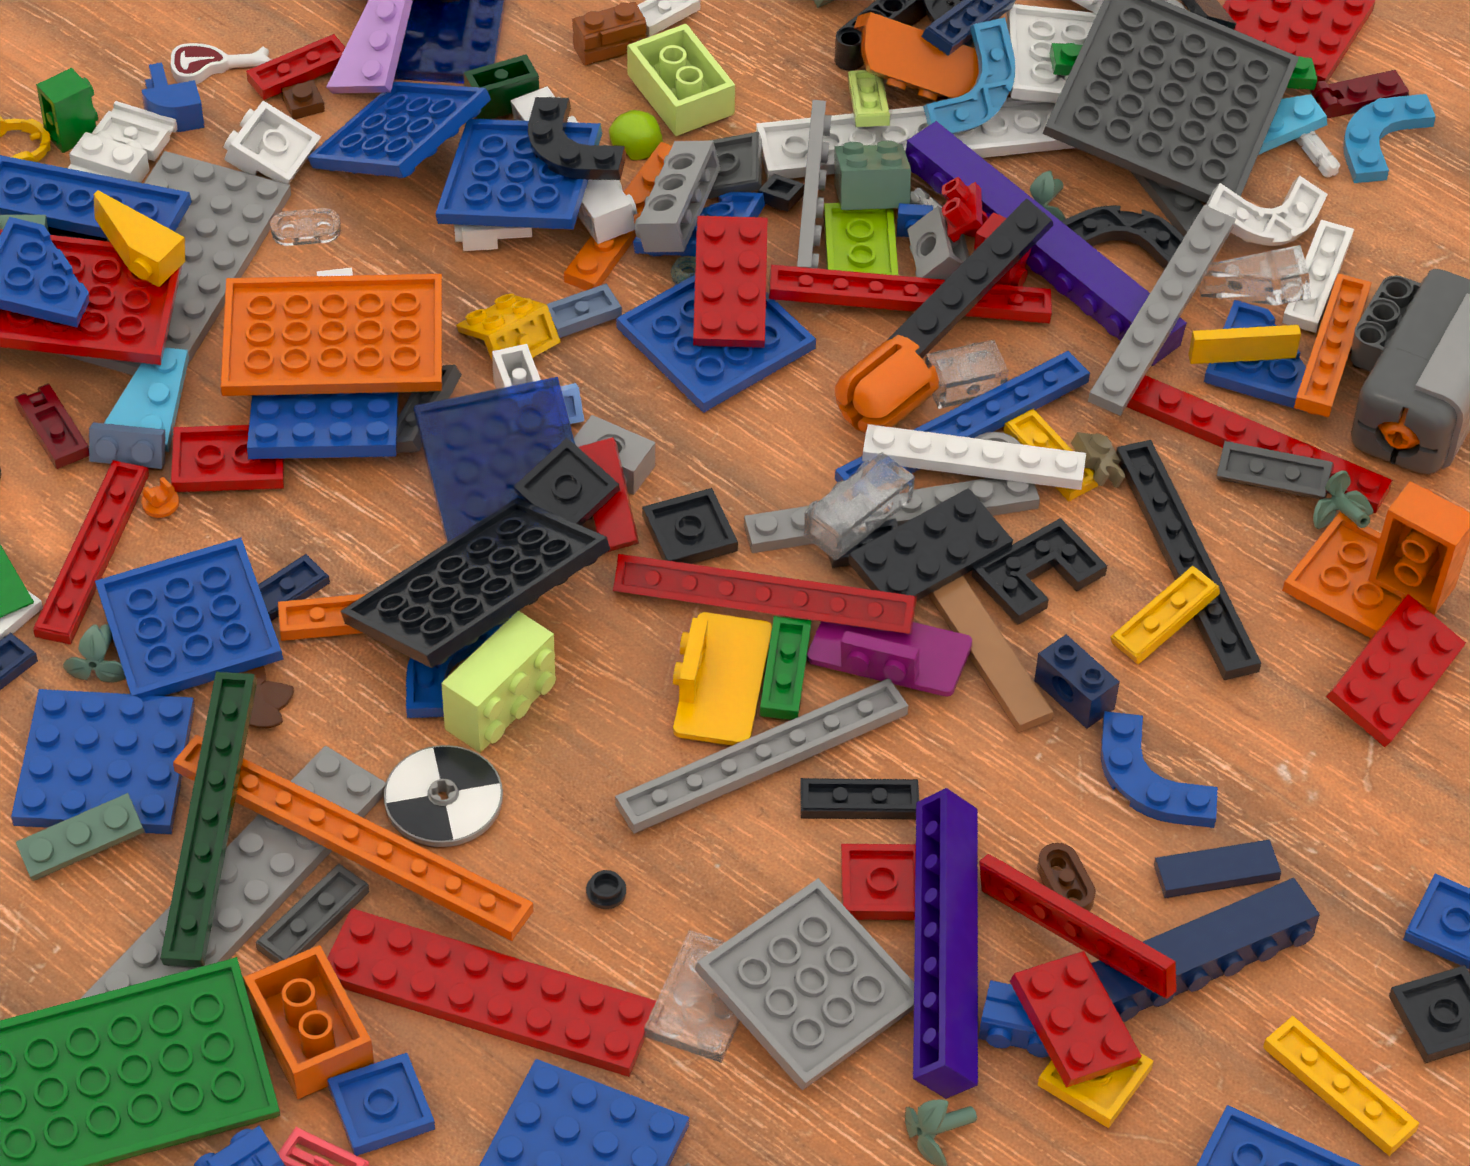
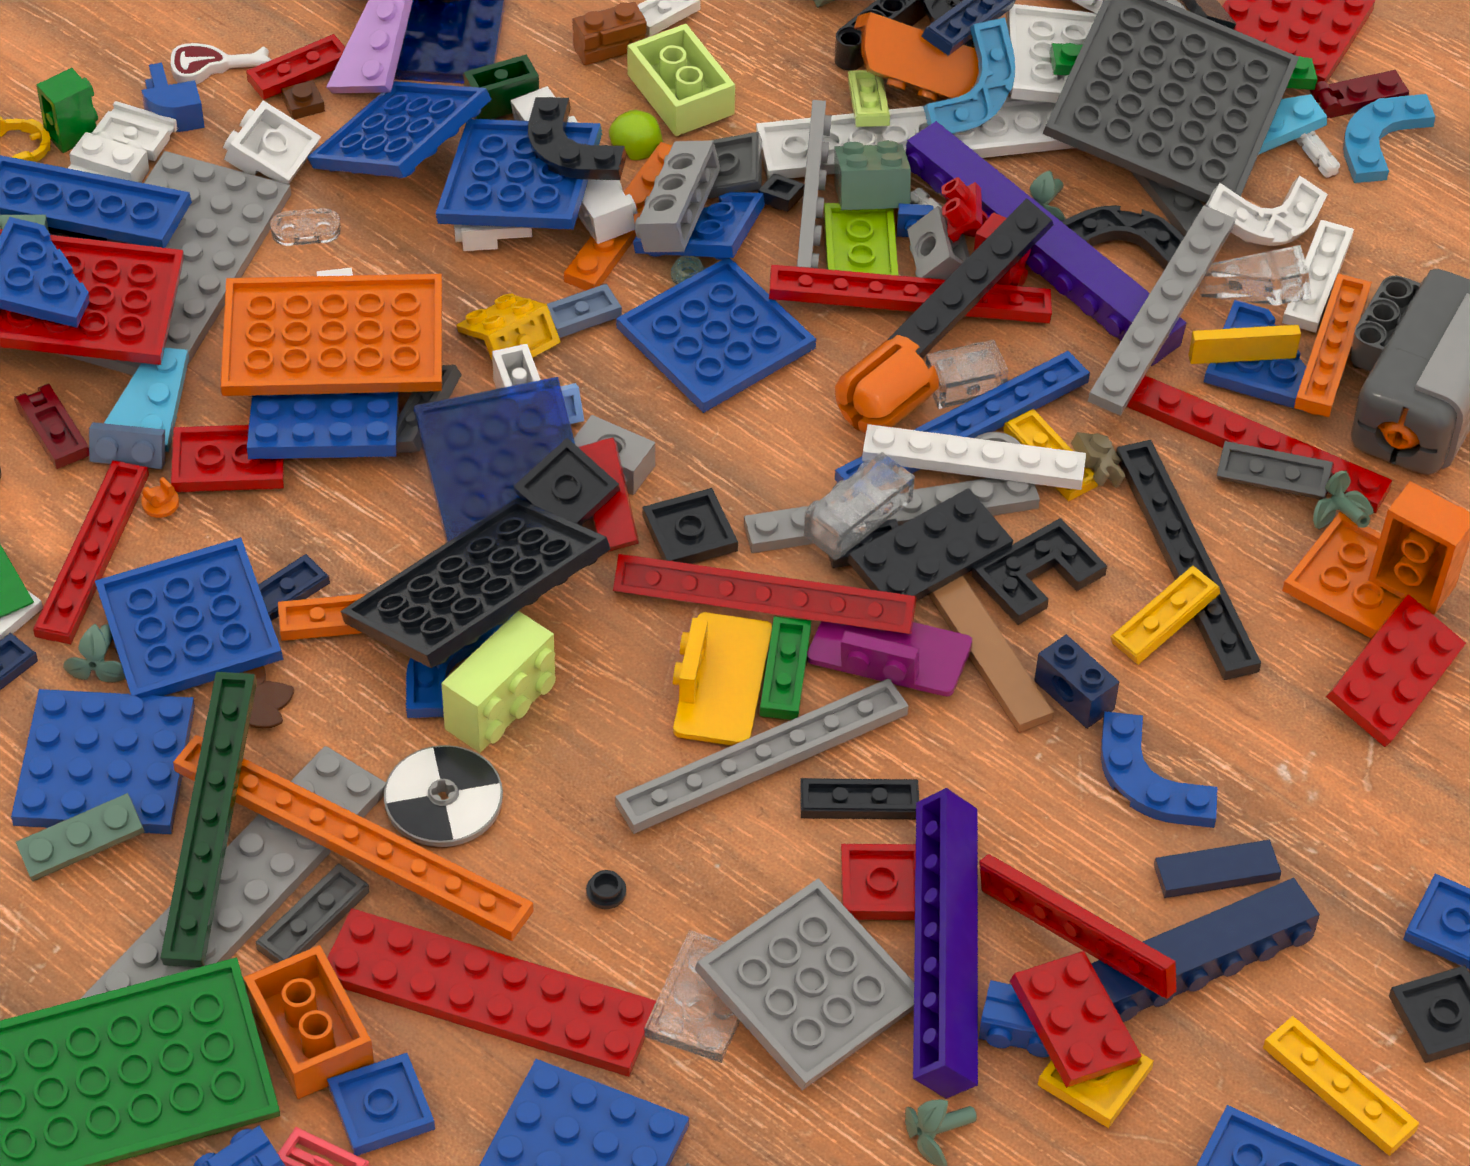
yellow slope [93,190,185,287] -> none
red plate [693,216,768,348] -> none
reddish brown plate [1037,843,1096,911] -> none

